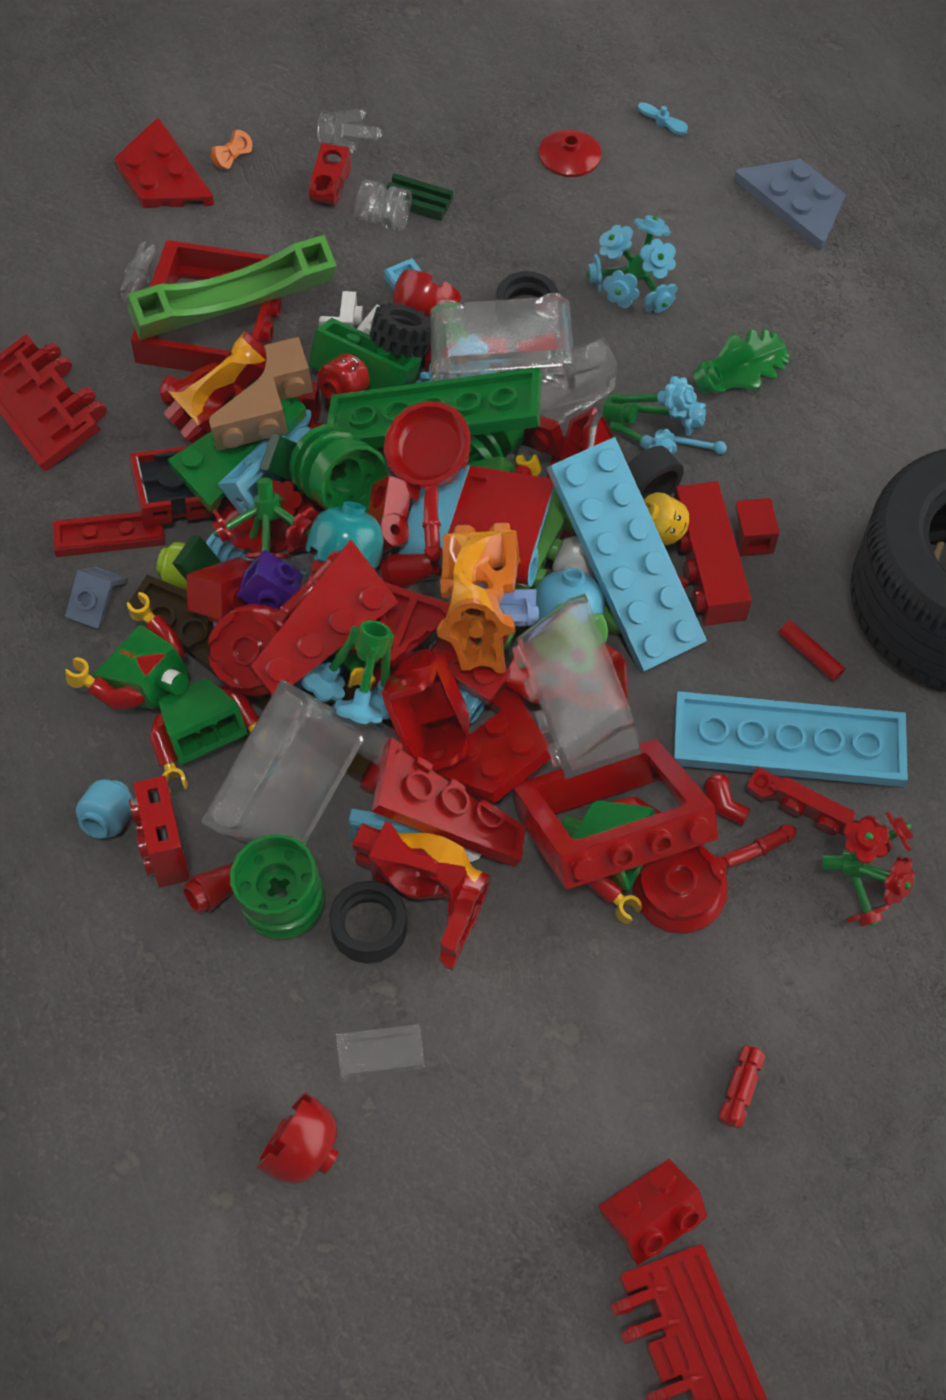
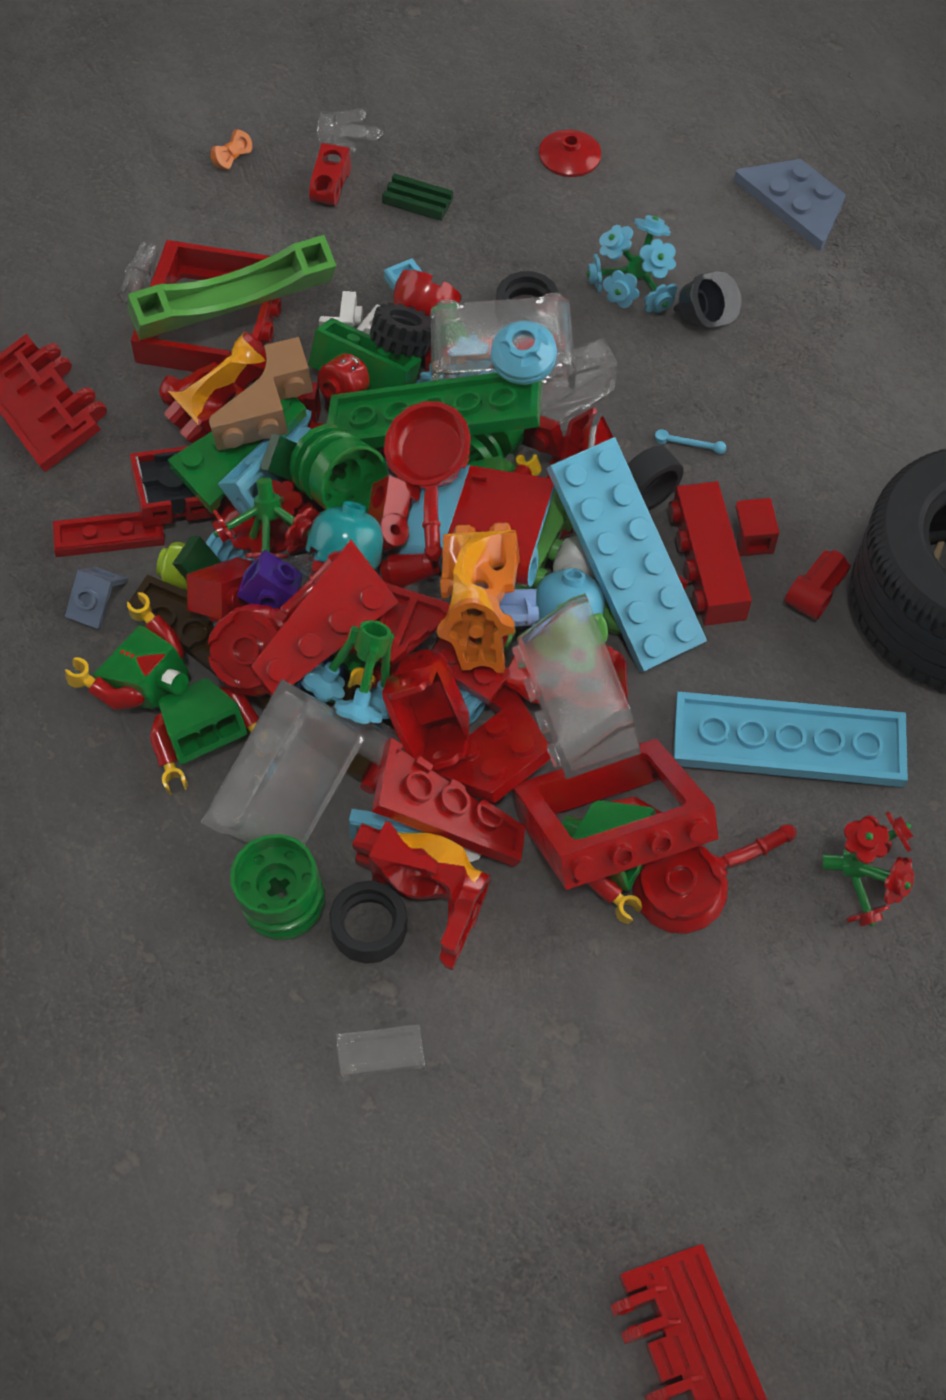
medium azure head [75,779,133,839] -> none
red wing [114,118,214,208] -> none
red piece [129,775,190,888] -> none
red cone [182,861,234,914] -> none
red cylinder [256,1092,339,1184] -> none
clear wheel [355,179,412,232] -> none
red bracket [599,1159,707,1265] -> none
plant [602,376,706,456] -> none
medium azure piece [638,102,688,136] -> none
yellow head [643,492,689,545] -> none
green plant [693,329,790,395] -> none
red arm [704,773,751,826] -> none
red axle [719,1045,765,1128] -> none
red hinge [746,767,856,836] -> none
red piece [778,620,846,682] -> none
none -> medium azure piece [491,320,557,385]
none -> black piece [673,271,742,328]
none -> red piece [784,550,851,621]

